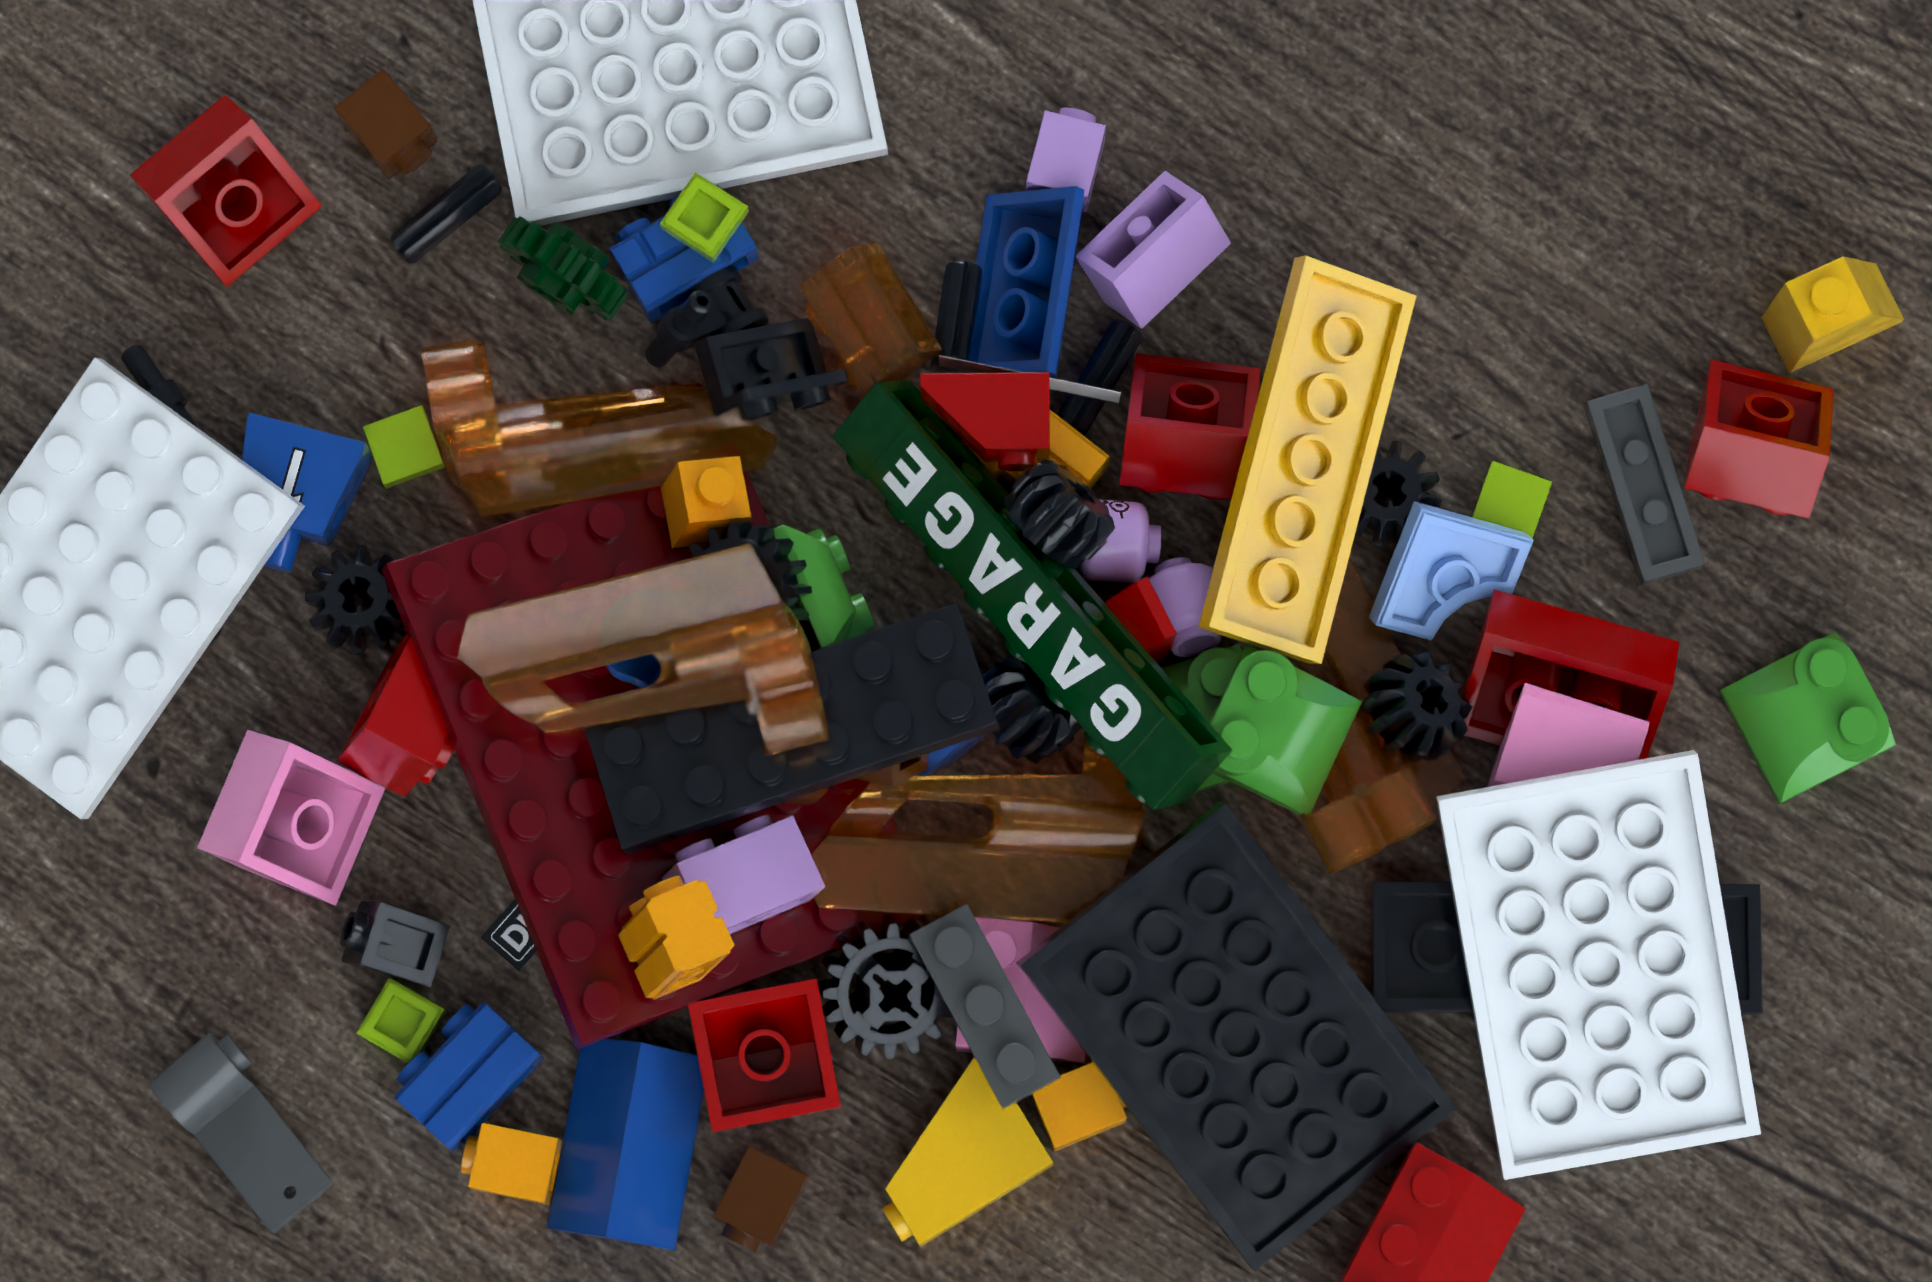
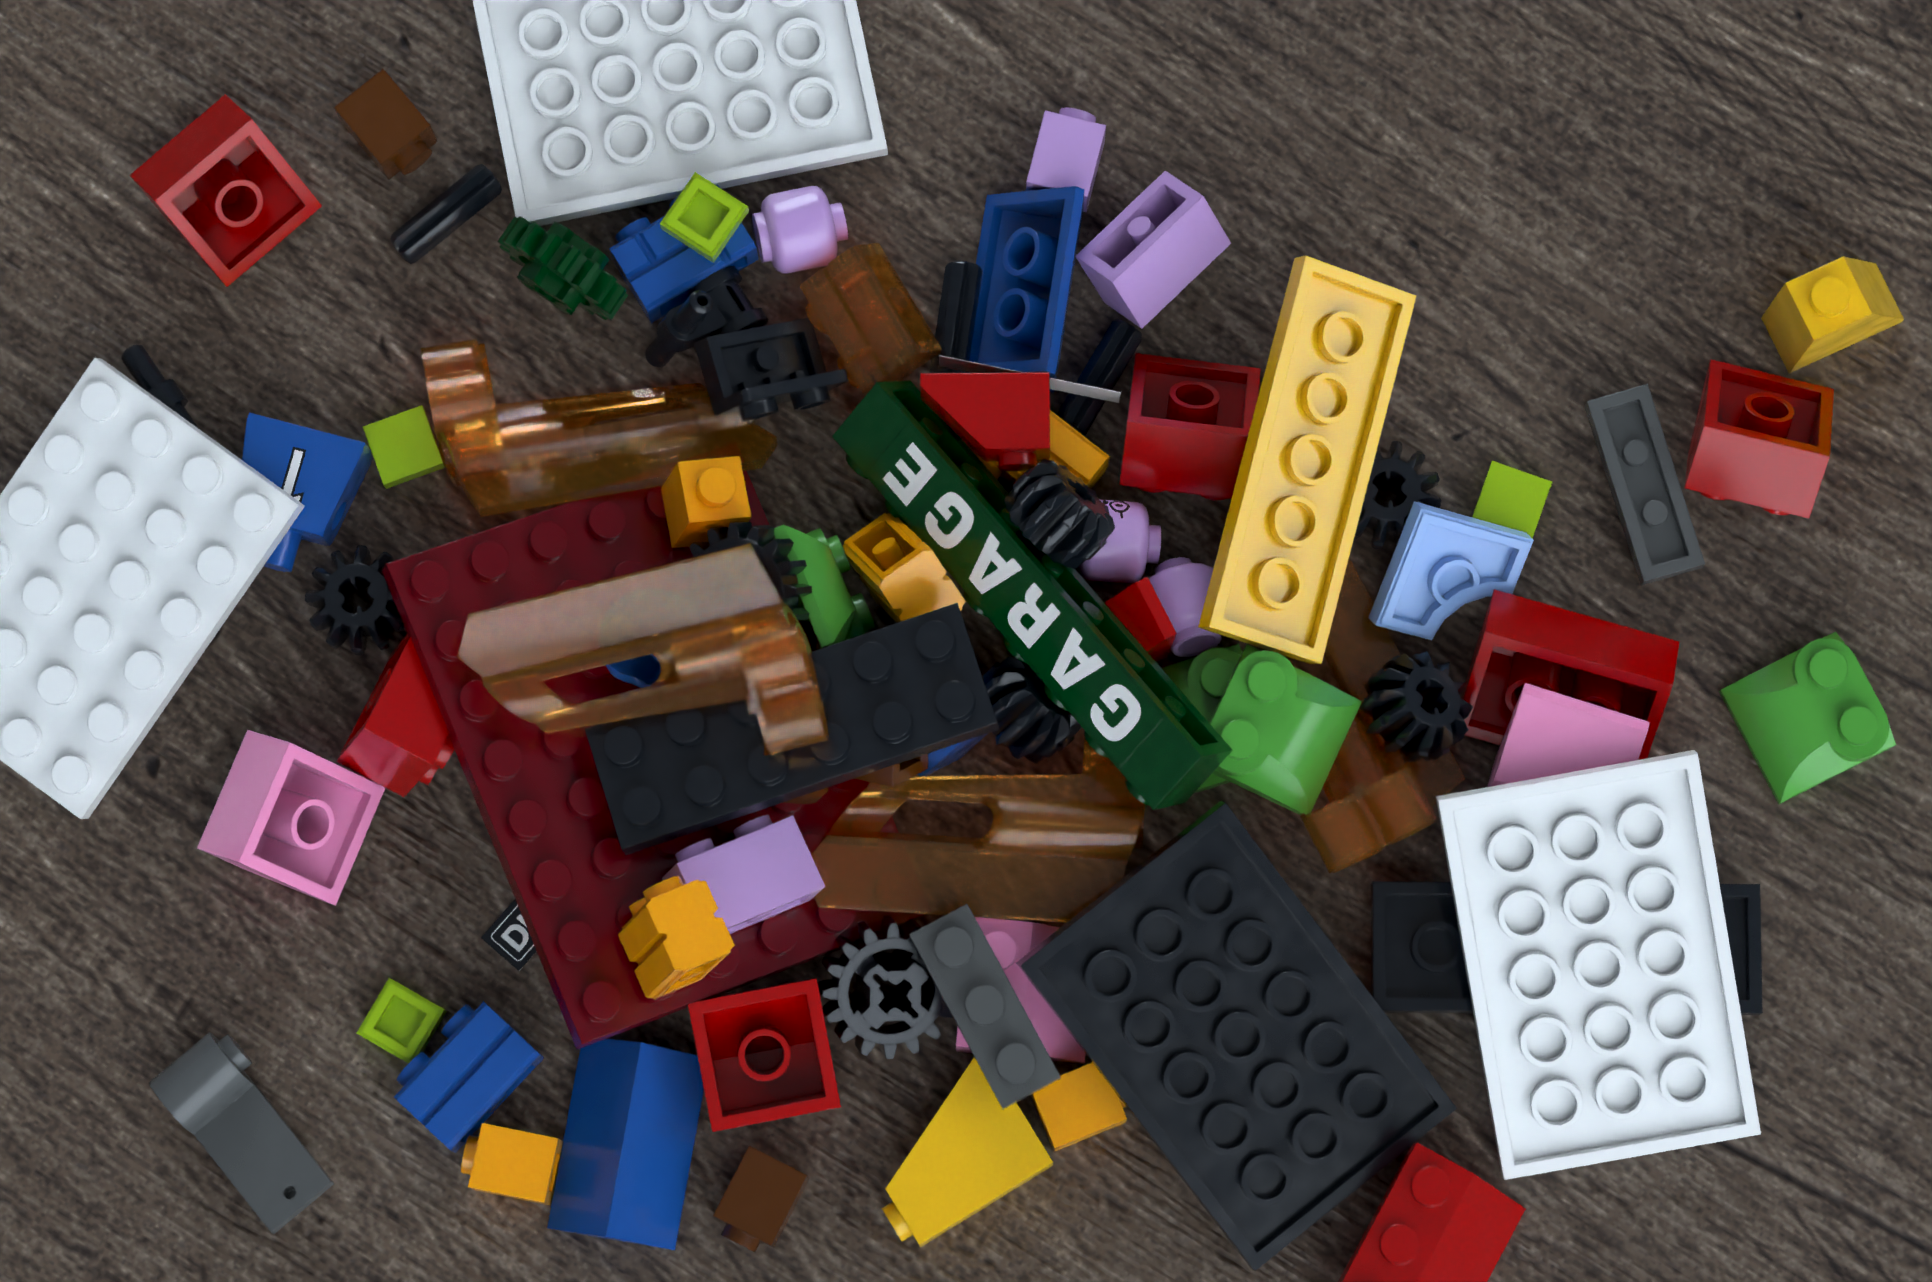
black bracket [340,901,450,987] -> none
none -> lavender head [752,186,848,274]
none -> light orange brick [842,513,966,623]

